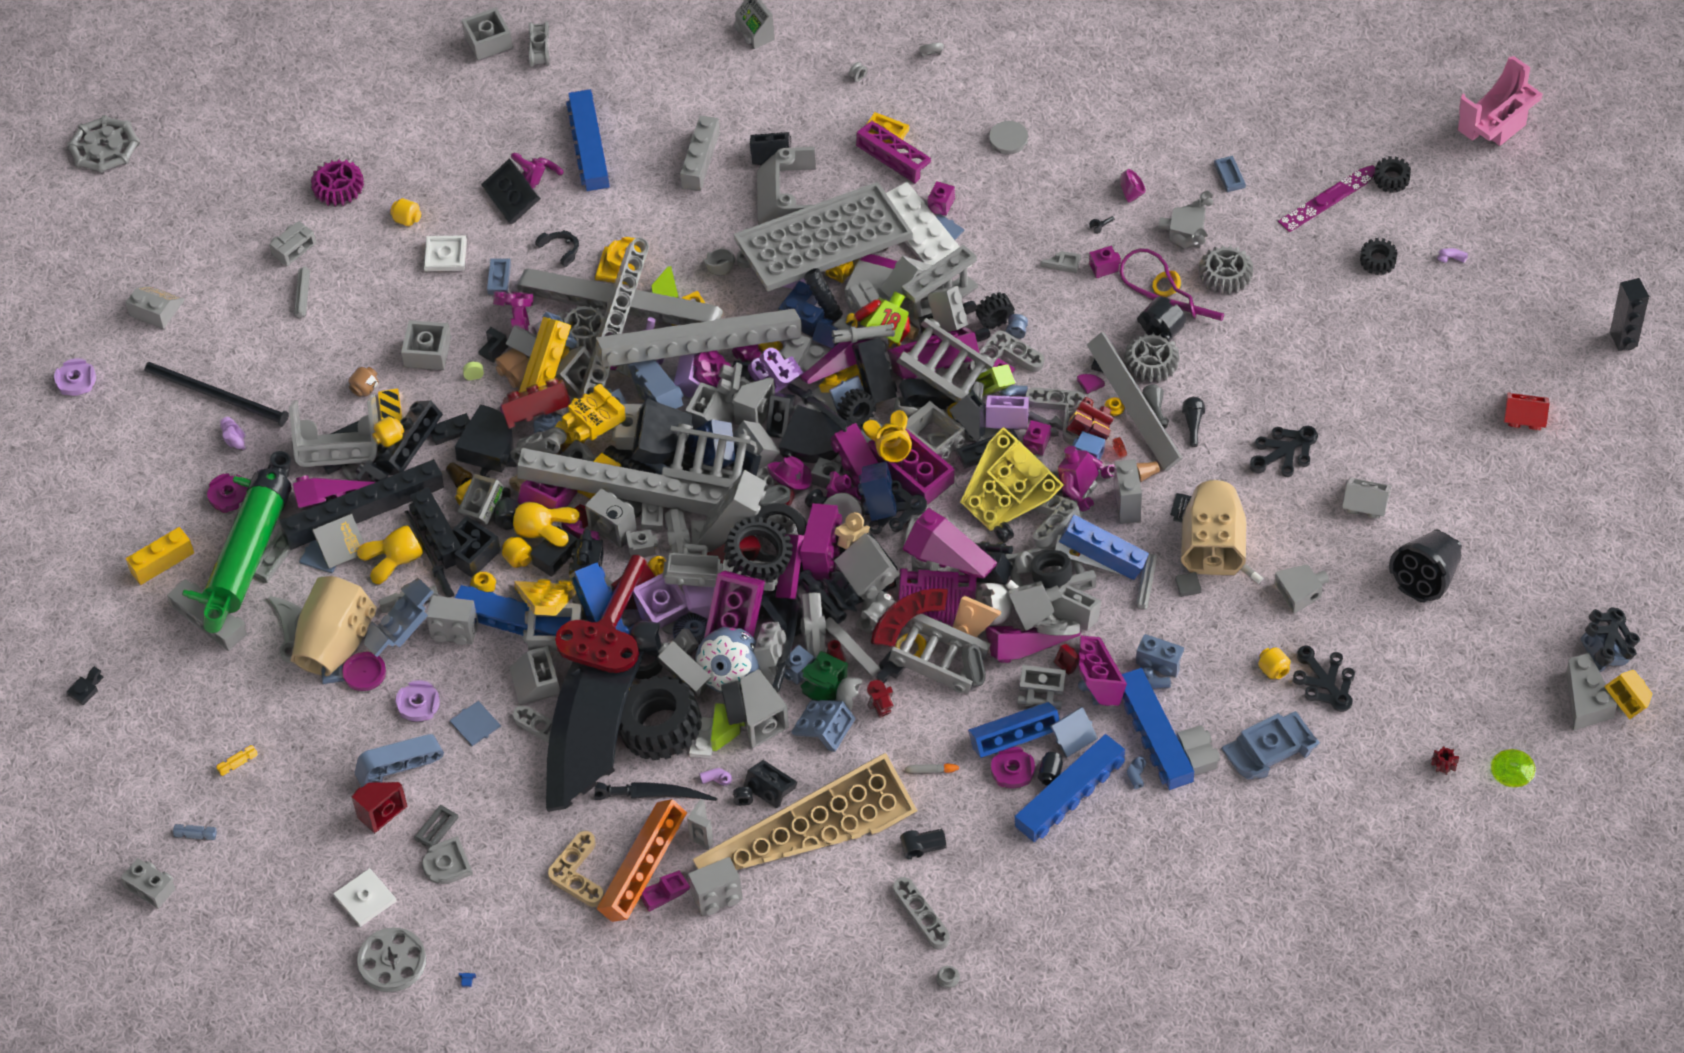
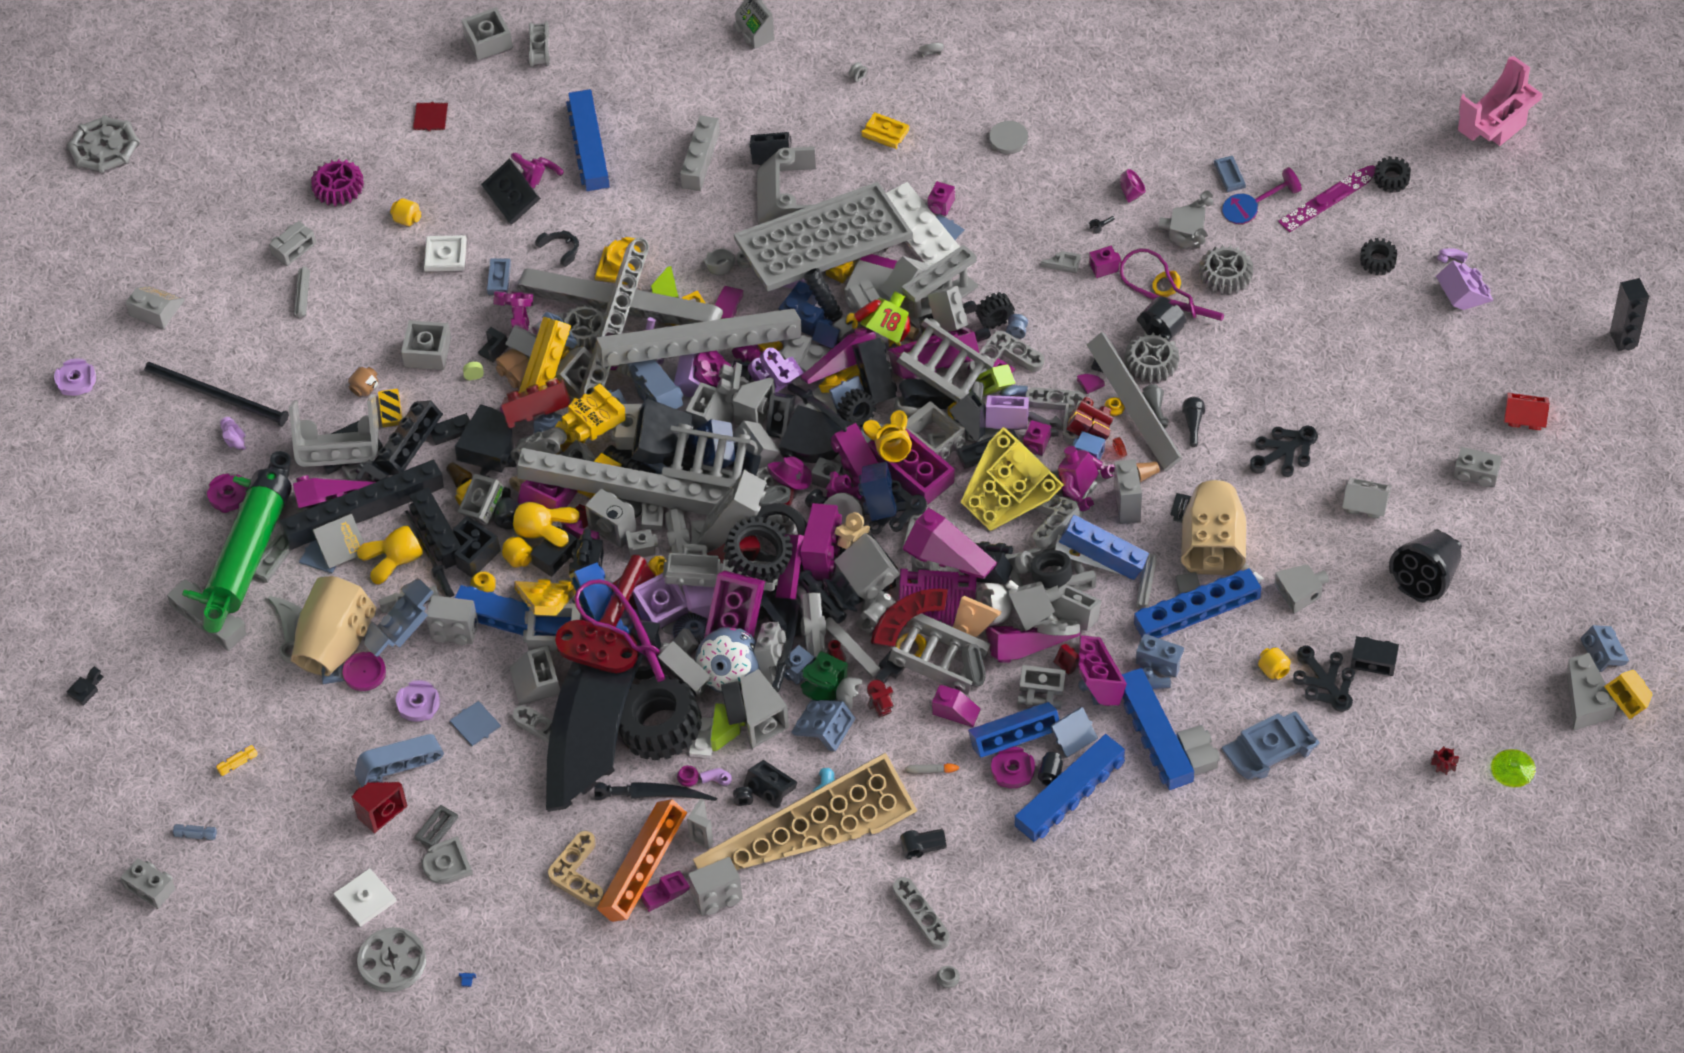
yellow brick [125,526,194,585] -> none
yellow head [372,416,404,447] -> none
light grey pin [832,324,895,344] -> none
magenta fence [856,121,931,184] -> none
black bush [994,522,1014,543] -> none
sand blue arm [1127,756,1146,789] -> none
black plant [1585,607,1640,667] -> none
none -> dark red piece [413,101,448,131]
none -> magenta piece [574,579,665,682]
none -> magenta plate [677,765,699,787]
none -> magenta slope [715,286,744,319]
none -> medium azure arm [812,768,835,792]
none -> magenta slope [932,685,981,727]
none -> blue brick [1134,568,1262,638]
none -> piece [1222,167,1302,224]
none -> black brick [1350,636,1399,676]
none -> lavender slope [1436,261,1493,310]
none -> light grey brick [1454,447,1502,487]

